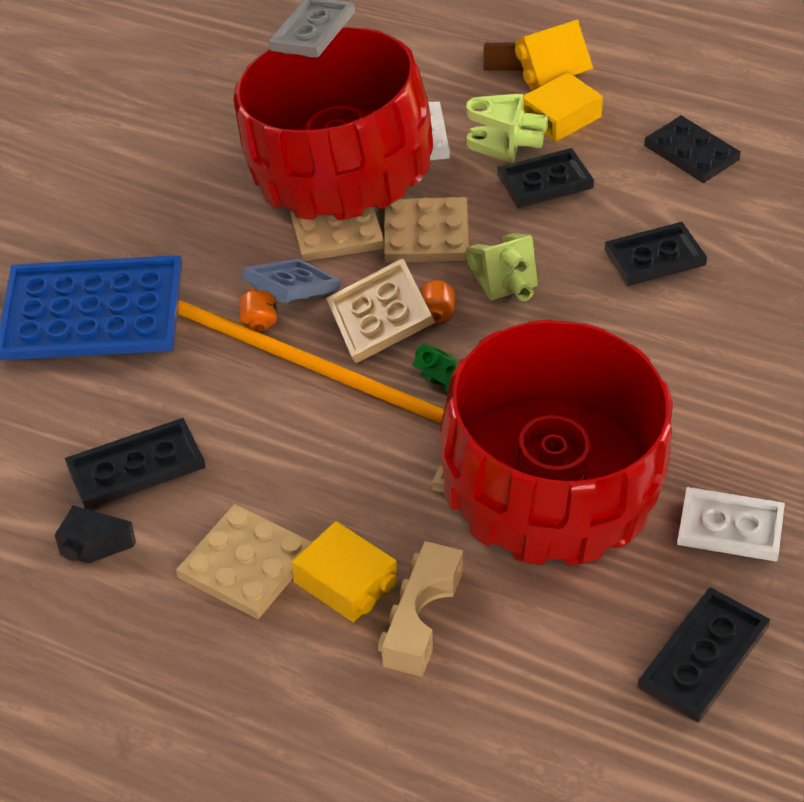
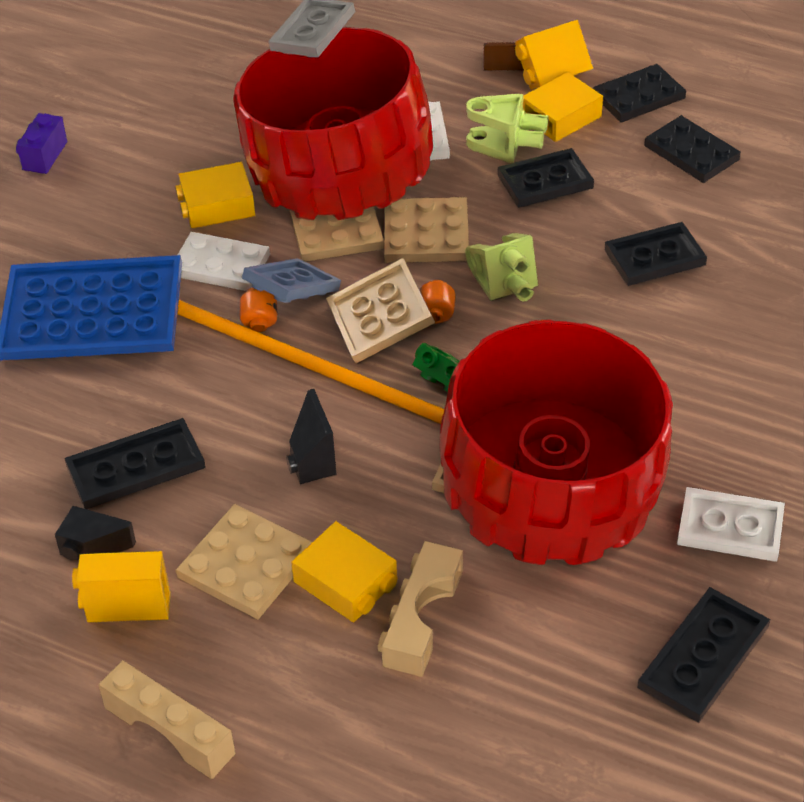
none -> dark purple brick [16,113,68,174]
none -> yellow brick [72,551,171,622]
none -> tan arch [98,660,235,779]
none -> yellow brick [175,161,256,229]
none -> white plate [178,232,270,291]
none -> black slope [286,388,337,485]
none -> black plate [593,64,686,123]

